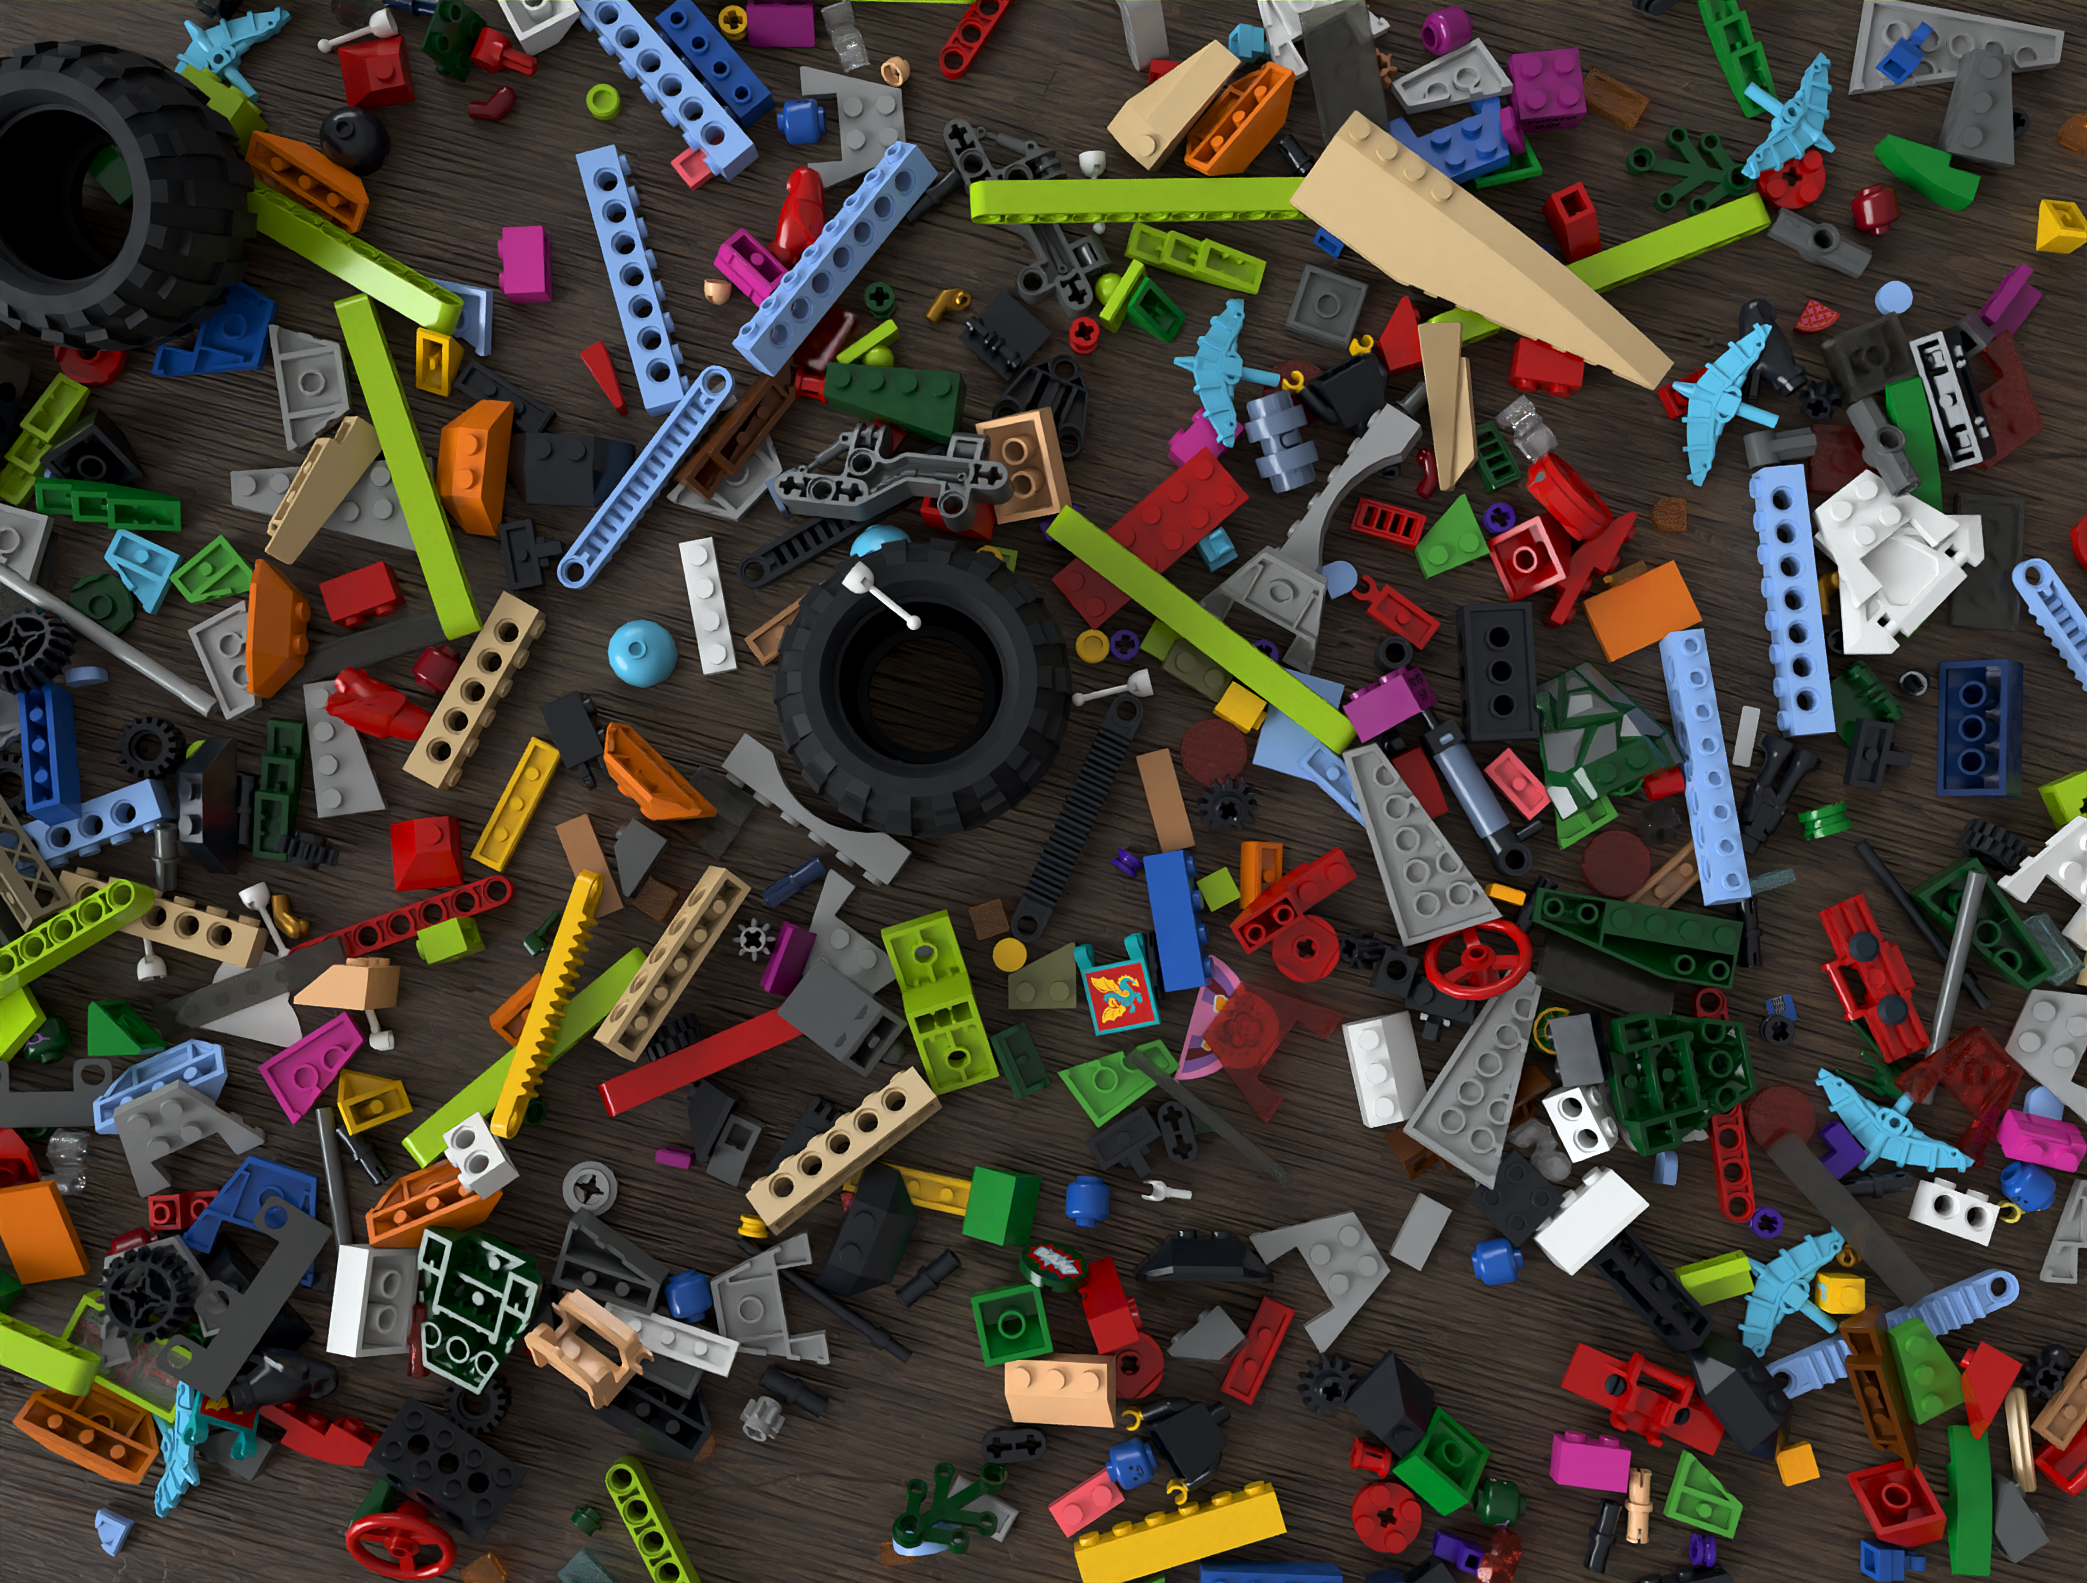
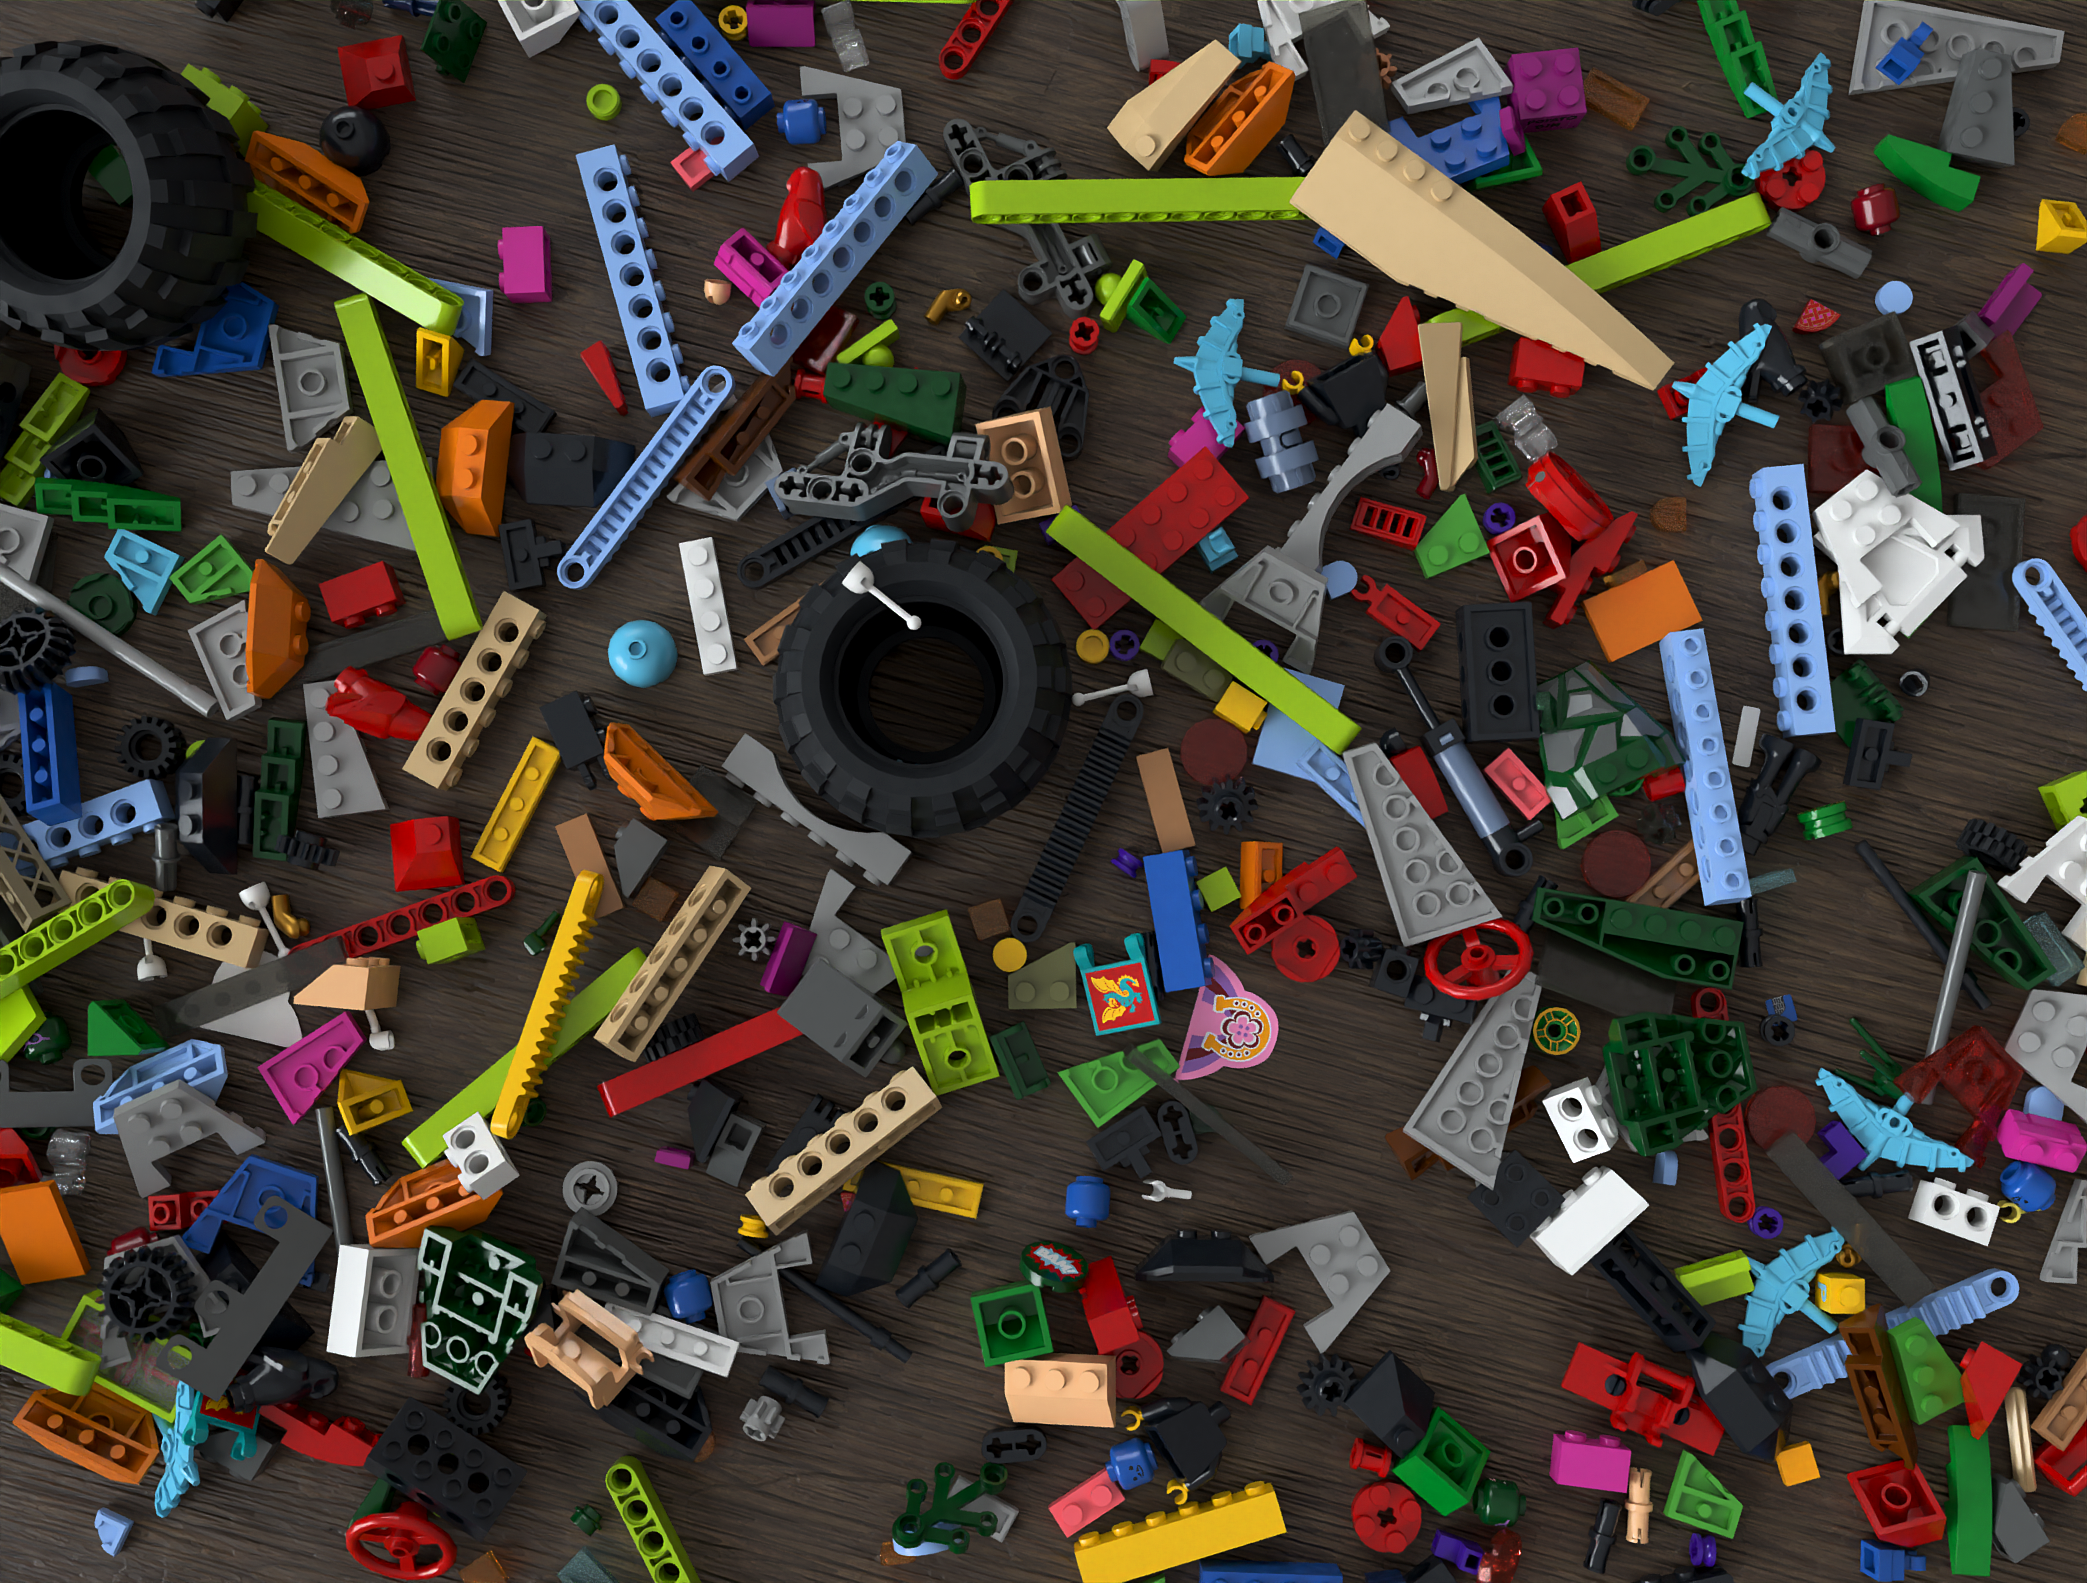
medium azure bar [174,6,292,104] -> none
white hinge [318,8,398,53] -> none
dark red arm [468,86,515,121] -> none
red axle [469,27,538,77] -> none
orange slope [489,972,542,1047] -> none
dark blue axle [761,856,827,908] -> none
light nougat hinge [881,56,910,87] -> none
green slope [961,1165,1042,1246] -> none
white hinge [1079,151,1106,234] -> none
lime slope [1124,222,1267,294] -> none
clear red wing [1201,981,1344,1124] -> none
white slope [1341,1010,1427,1128] -> none
magenta brick [1343,666,1438,743] -> none
light grey tile [1389,1193,1452,1271] -> none
magenta head [1421,6,1473,56] -> none
blue head [1471,1237,1524,1285] -> none
light orange tile [1484,883,1526,906] -> none
clear leg [1505,1118,1571,1181] -> none
brick [1547,1008,1613,1088] -> none
dark grey piece [1743,427,1817,471] -> none
red piece [1817,893,1931,1063] -> none
dark blue slope [1937,659,2024,799] -> none

